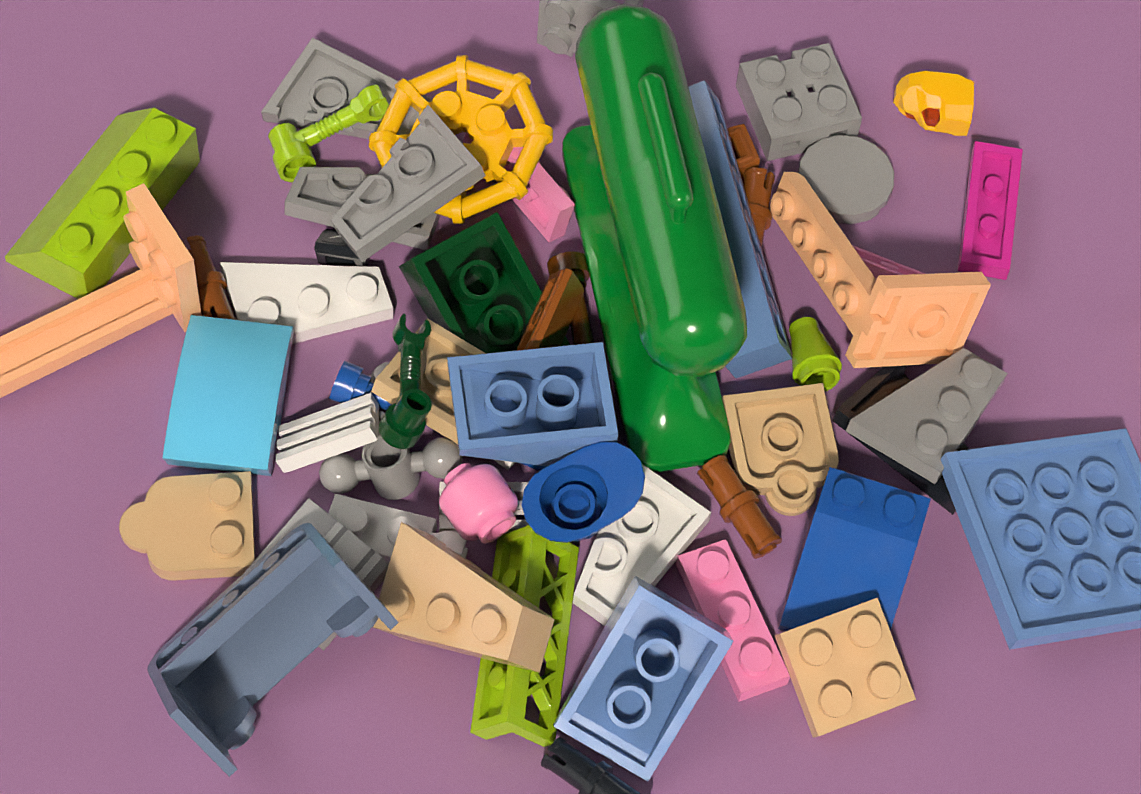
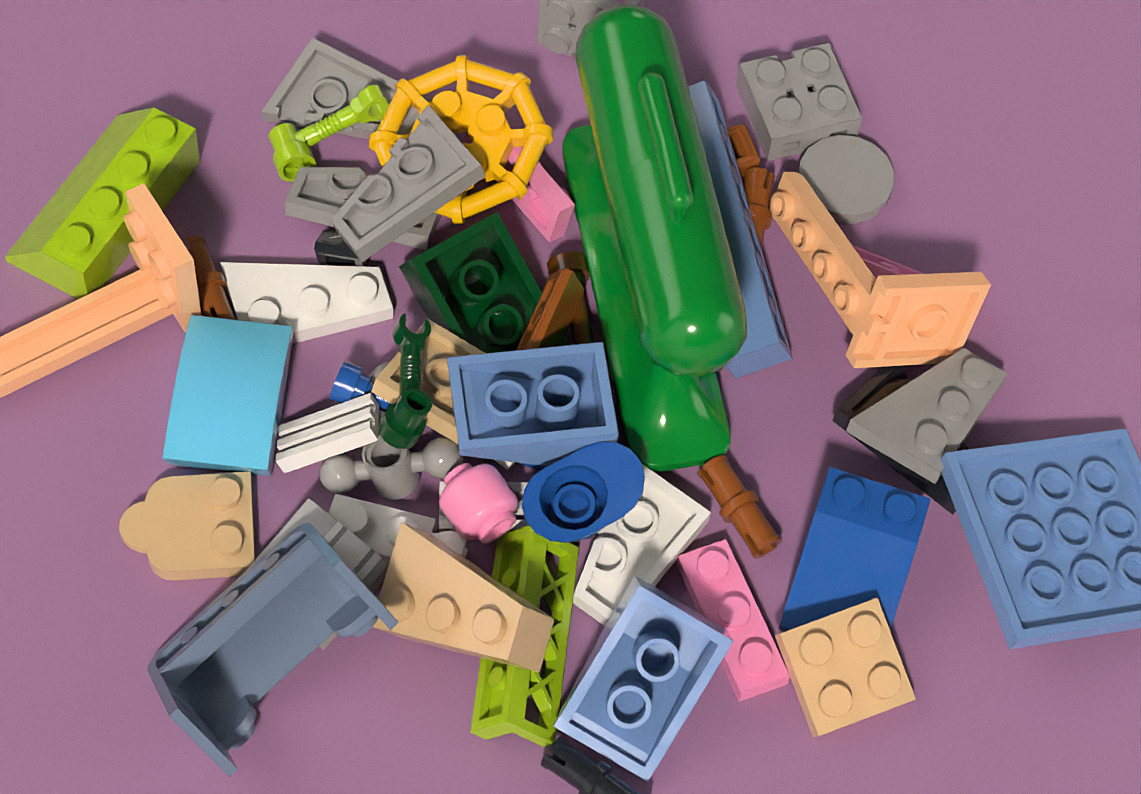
tan plate [722,383,839,516] -> none
lime cone [789,317,842,391] -> none
yellow rock [893,71,974,136] -> none
dark pink plate [957,141,1023,280] -> none

